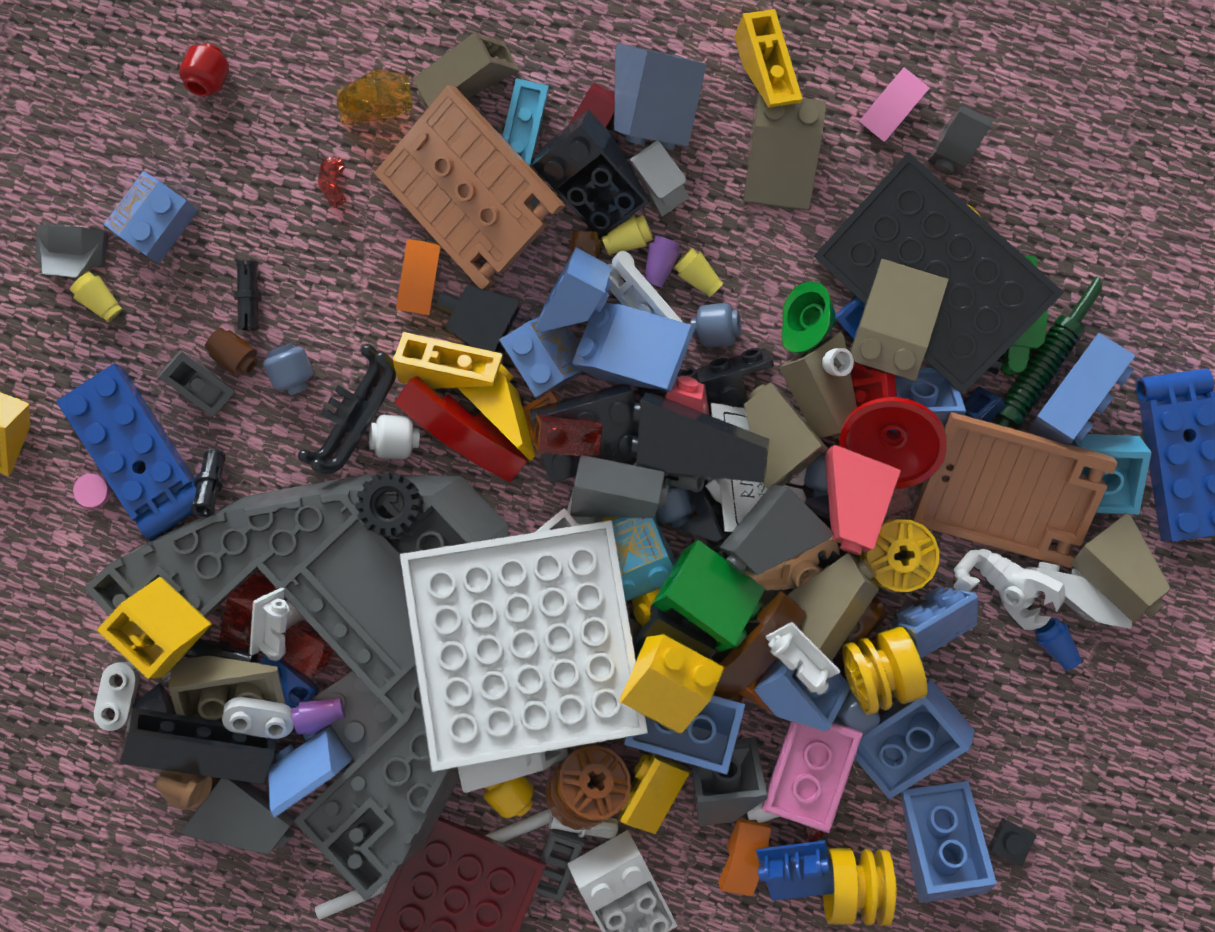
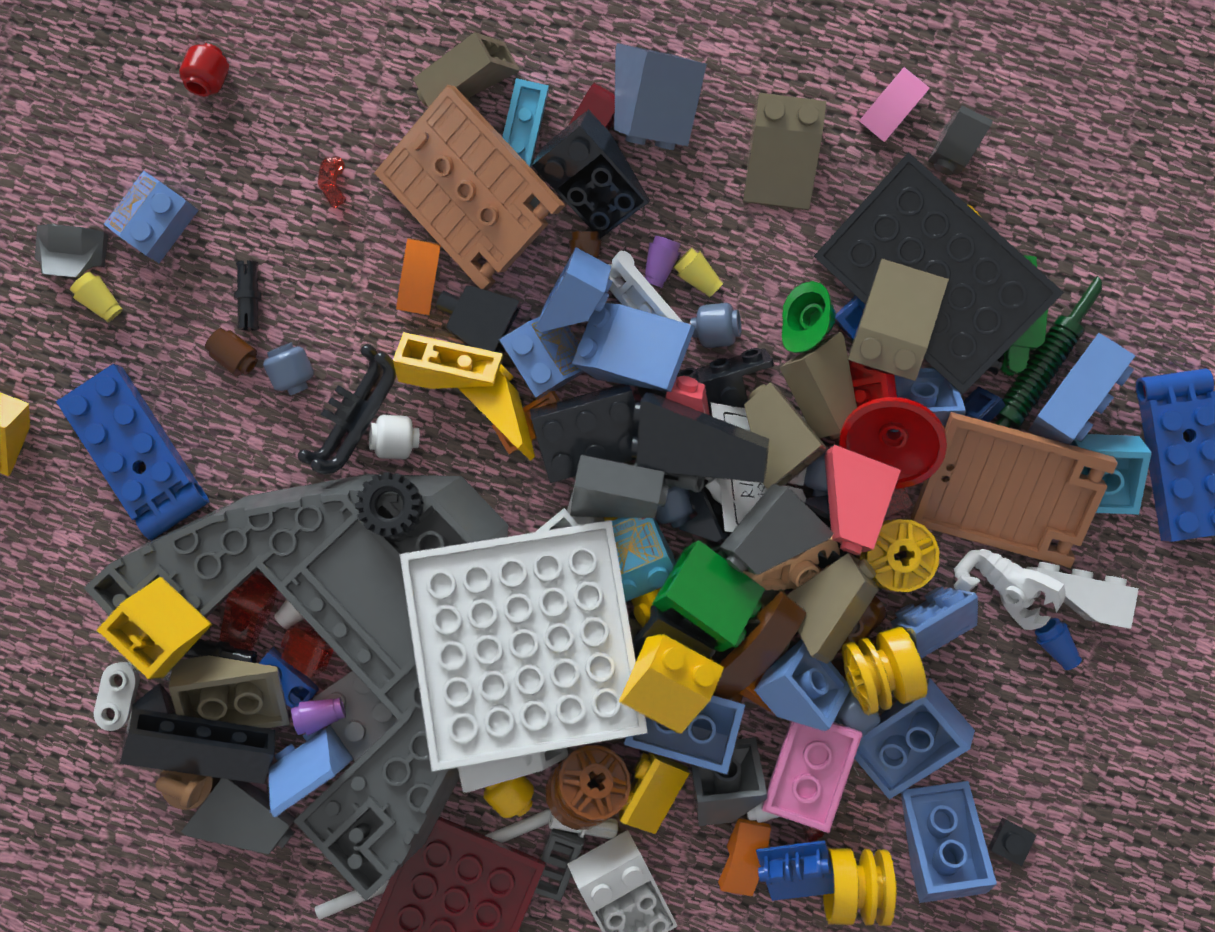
bright pink tile [73,474,112,508] -> none
dark grey slope [158,350,235,417] -> none
black pin [191,449,226,517] -> none
white plate [222,697,294,739] -> none
white hinge [250,588,289,661] -> none
clear yellow slope [337,69,413,124] -> none
red slope [394,376,529,482] -> none
clear red leg [533,413,603,456] -> none
light yellow cone [602,215,654,256] -> none
light grey slope [629,140,689,217] -> none
yellow slope [734,9,803,108] -> none
white hinge [766,622,840,695] -> none
white hinge [822,348,854,376] -> none
dark tan slope [1071,513,1171,623] -> none

